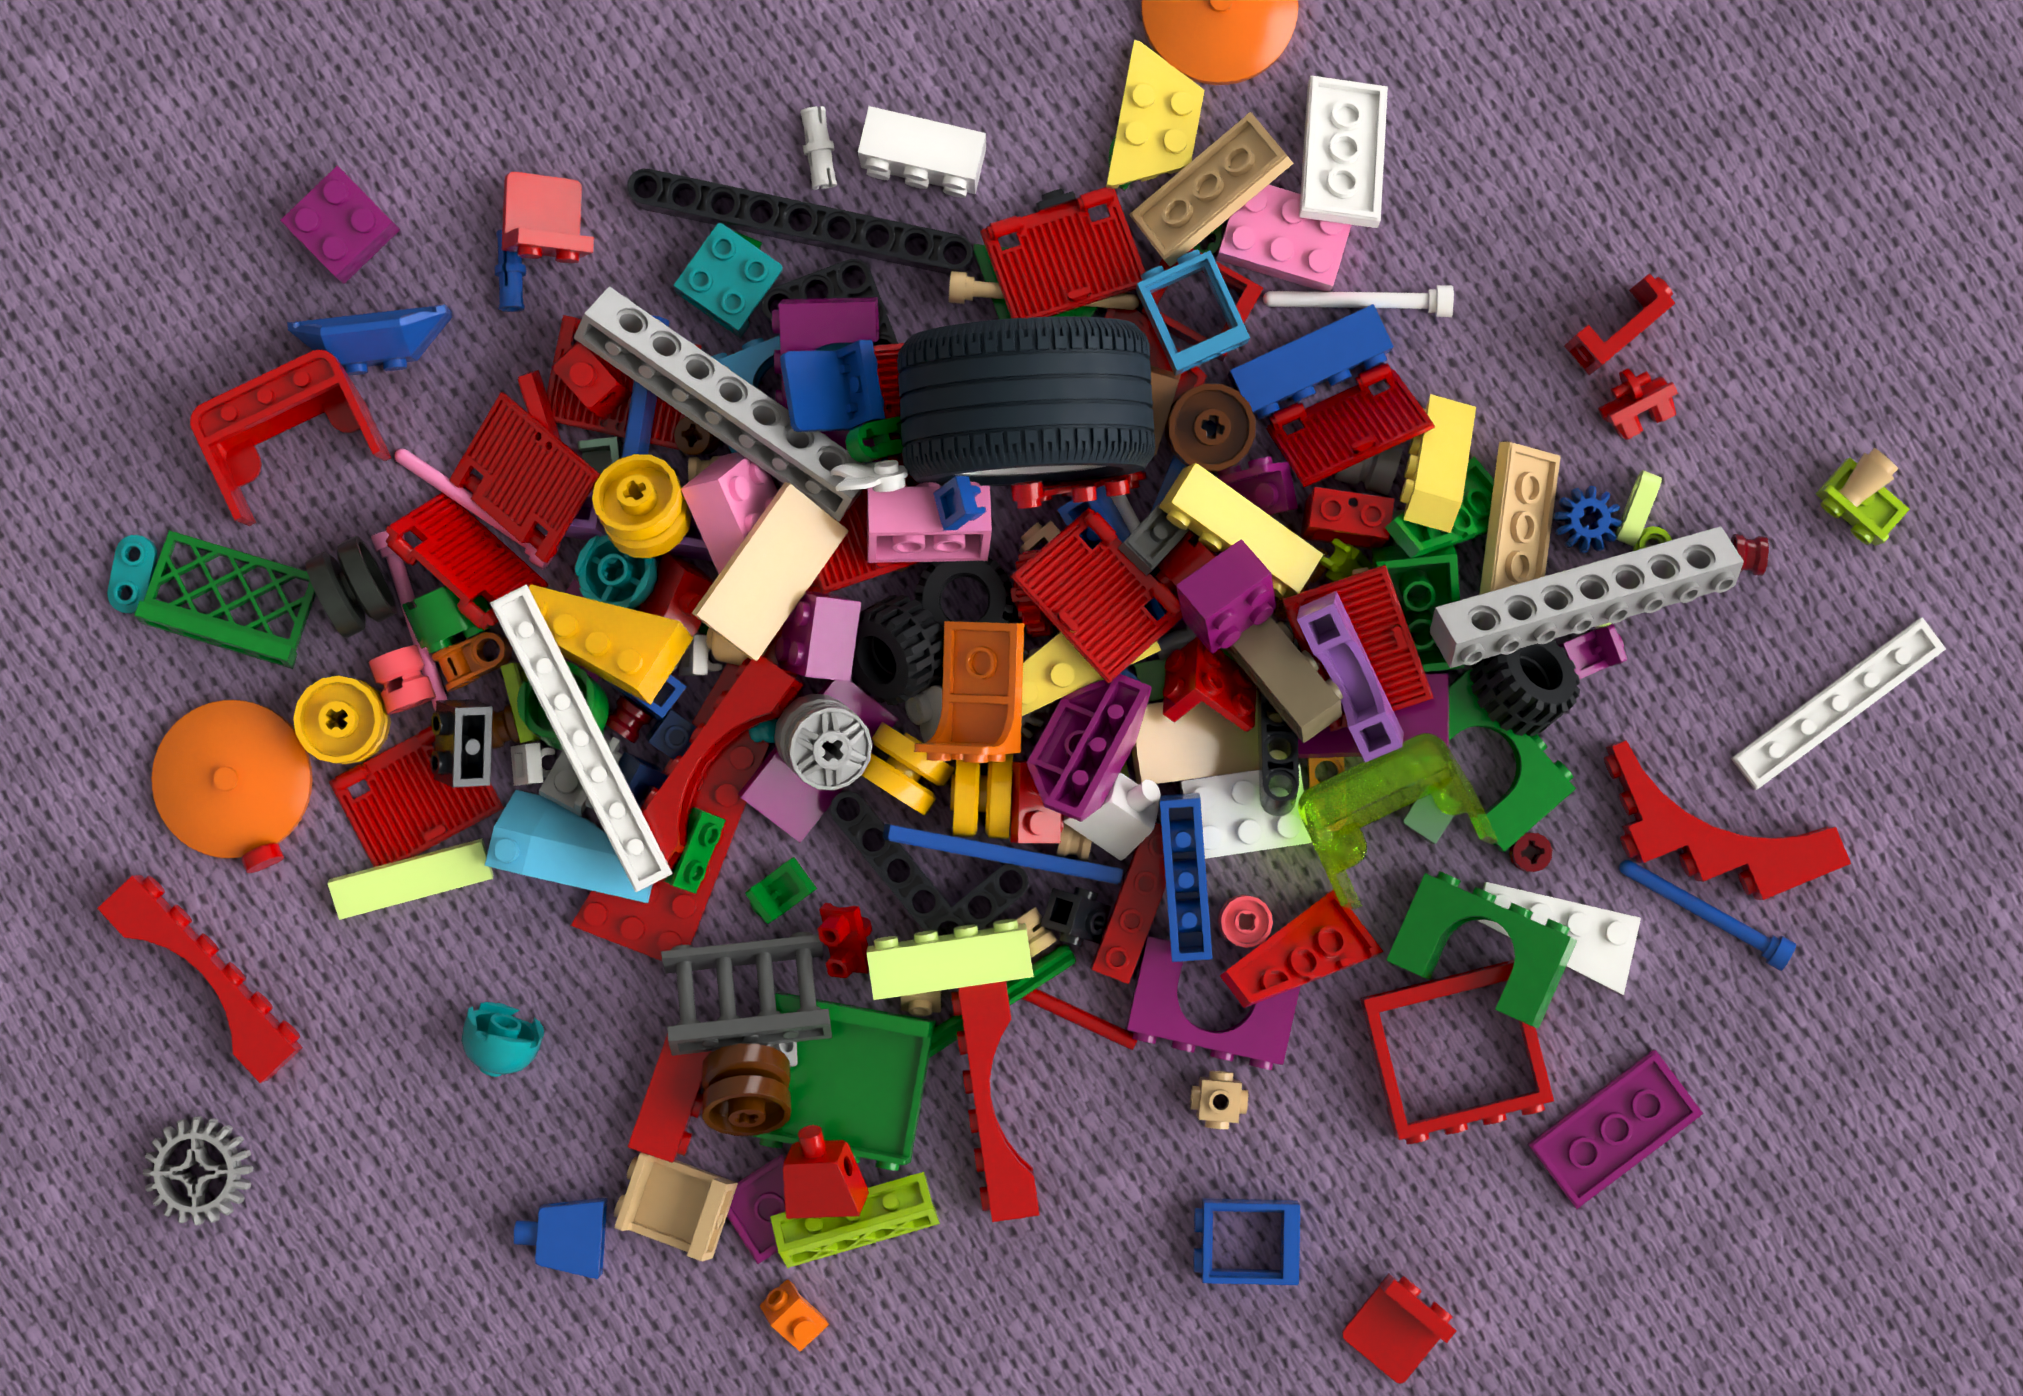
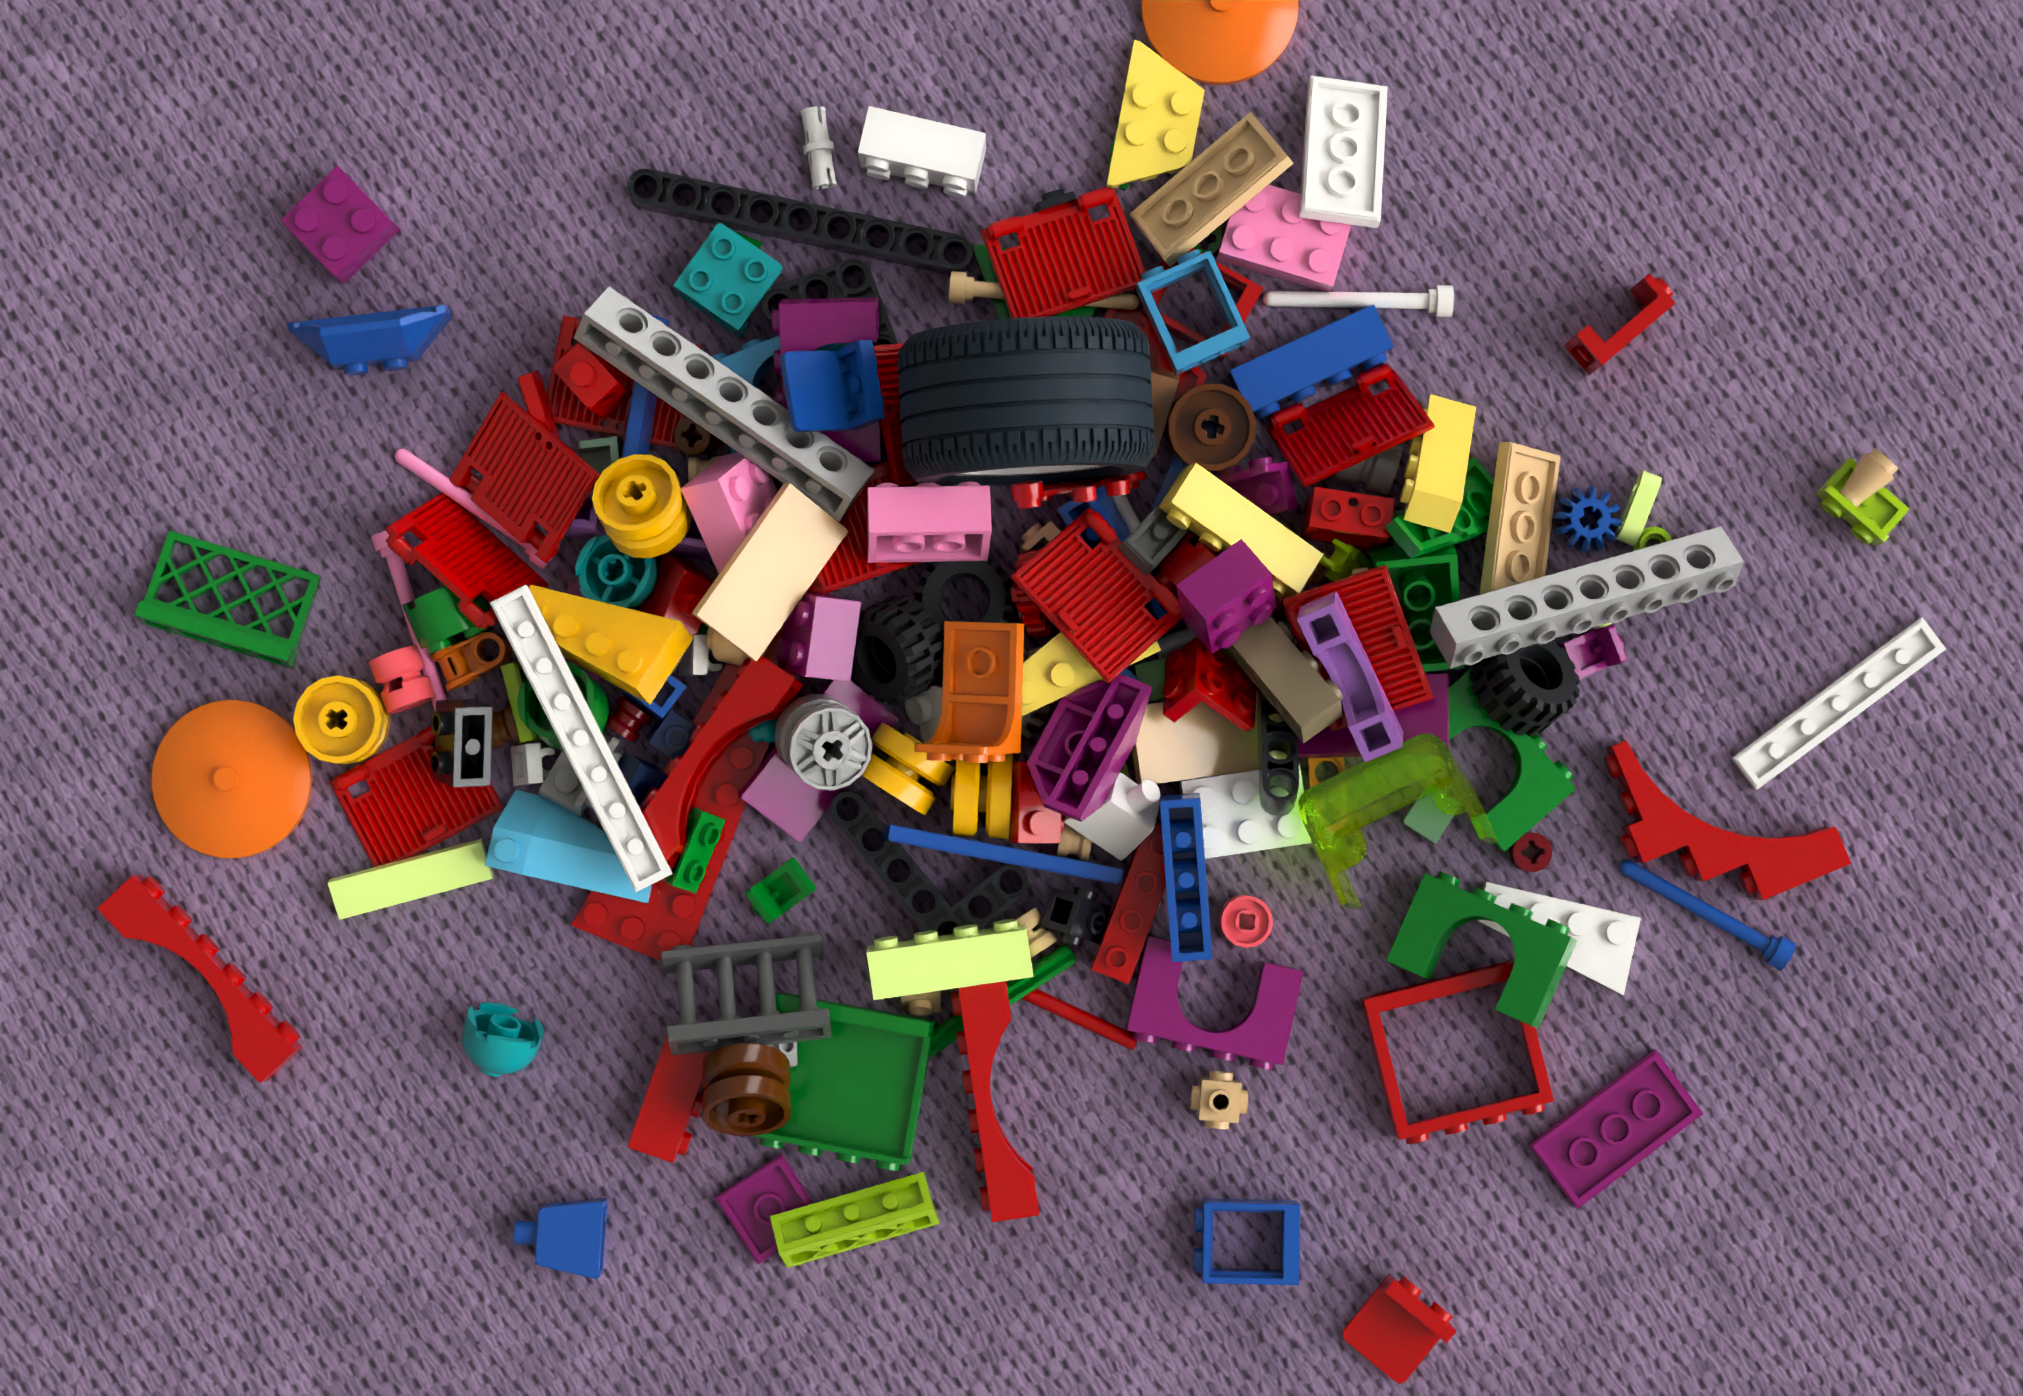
teal plate [107,535,158,614] -> none
light grey gear [142,1116,253,1226] -> none
red windscreen [190,350,392,526] -> none
red tile [241,843,284,873] -> none
pearl dark grey wheel [305,535,397,639] -> none
blue pin [494,230,526,312] -> none
bracket [502,172,594,263] -> none
tan panel [614,1152,738,1261] -> none
orange bracket [760,1280,829,1352] -> none
red torso [783,1125,869,1219] -> none
red hips [817,903,873,978] -> none
white plate [830,460,908,492] -> none
green beam [845,416,904,463] -> none
blue tile [933,476,987,530] -> none
red wing [1220,889,1384,1008] -> none
red hips [1598,368,1678,440] -> none
dark red wheel [1731,534,1769,576] -> none

